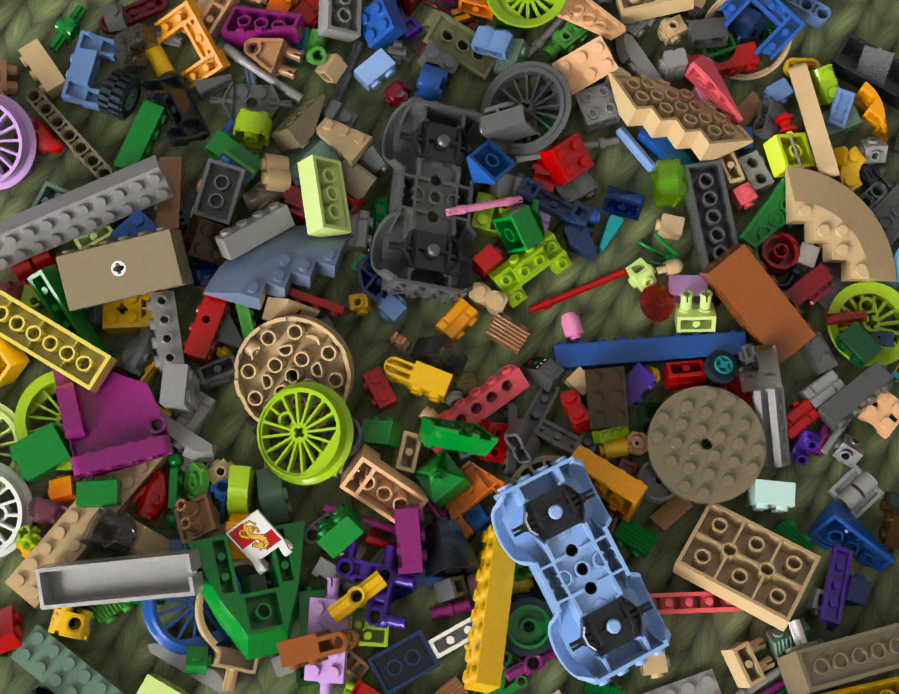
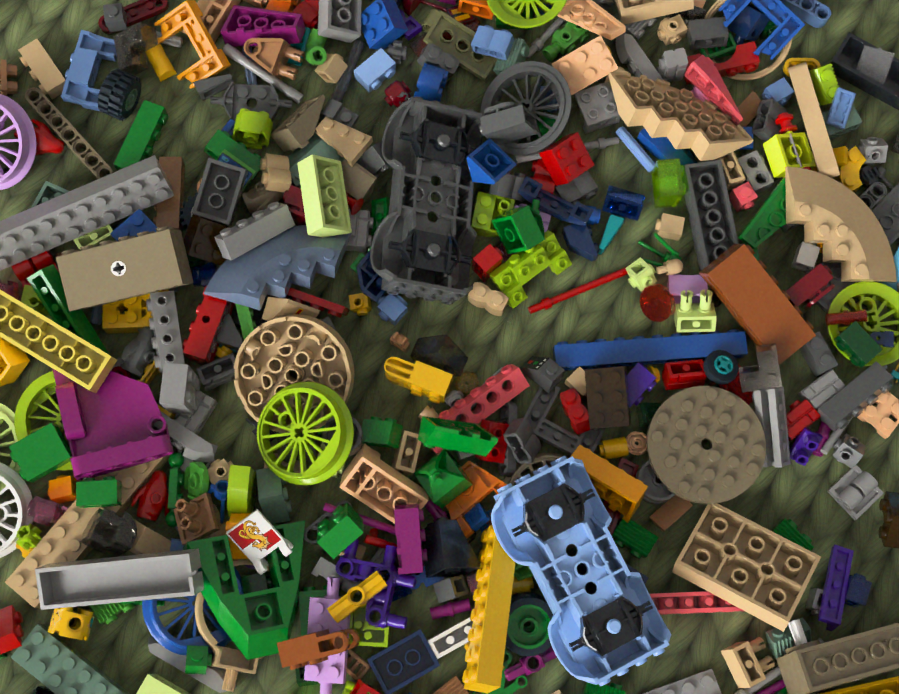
green axle [48,5,86,52] -> none
black bracket [142,73,211,147] -> none
light grey piece [271,656,296,677] -> none
red brick [361,366,398,412] -> none
light orange brick [435,298,478,343] -> none
bright pink piece [445,195,523,216] -> none
medium nougat brick [485,313,530,355] -> none
bright pink brick [561,312,584,342] -> none
lime piece [592,426,629,443] -> none
tan brick [640,652,670,679] -> none
dark grey gear [738,344,763,367] -> none
light aqua brick [746,479,796,514] -> none
red brick [758,233,800,276] -> none
dark blue arm [777,266,802,290] -> none
blue wedge [807,500,895,571] -> none
light orange slope [853,81,888,142] -> none

